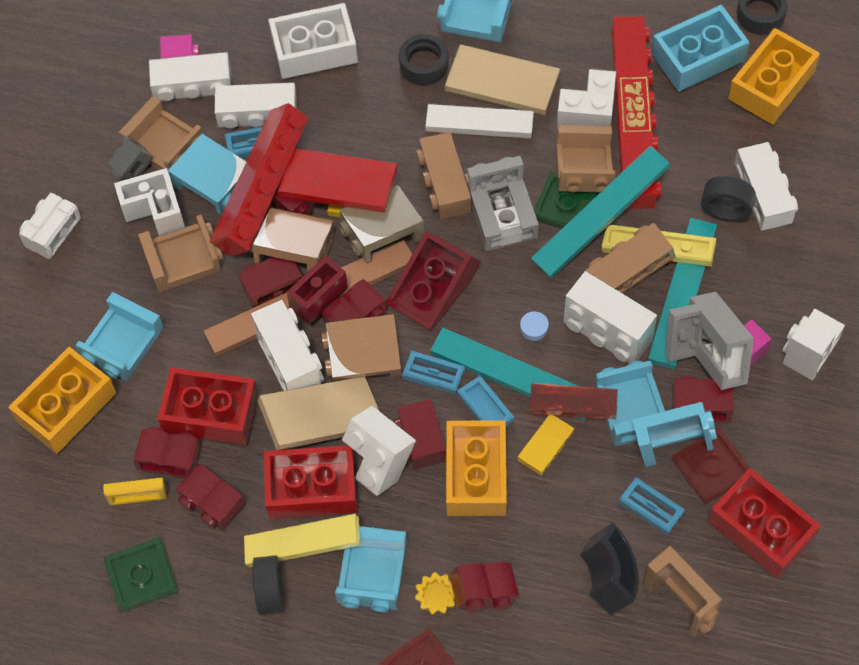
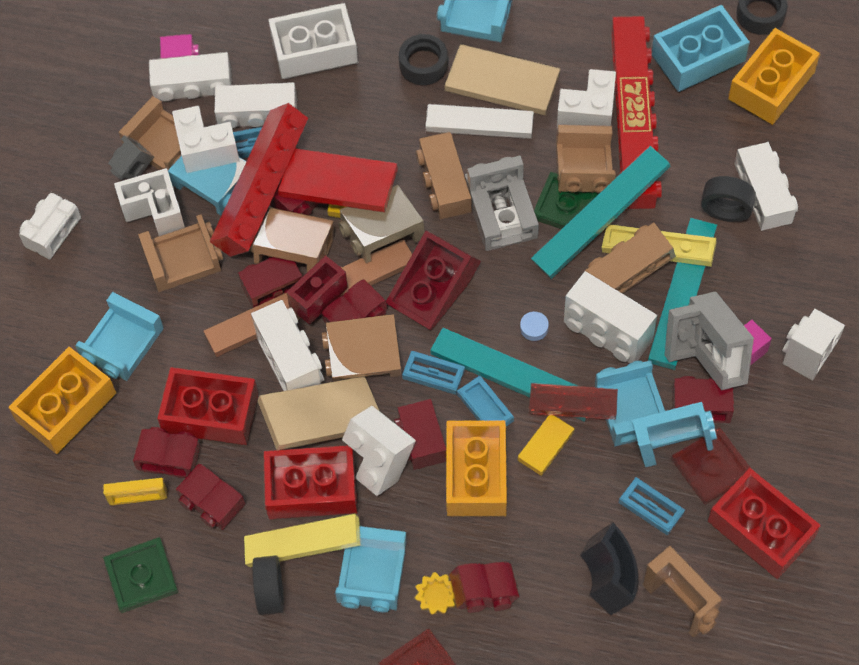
none -> white brick [172,106,240,173]

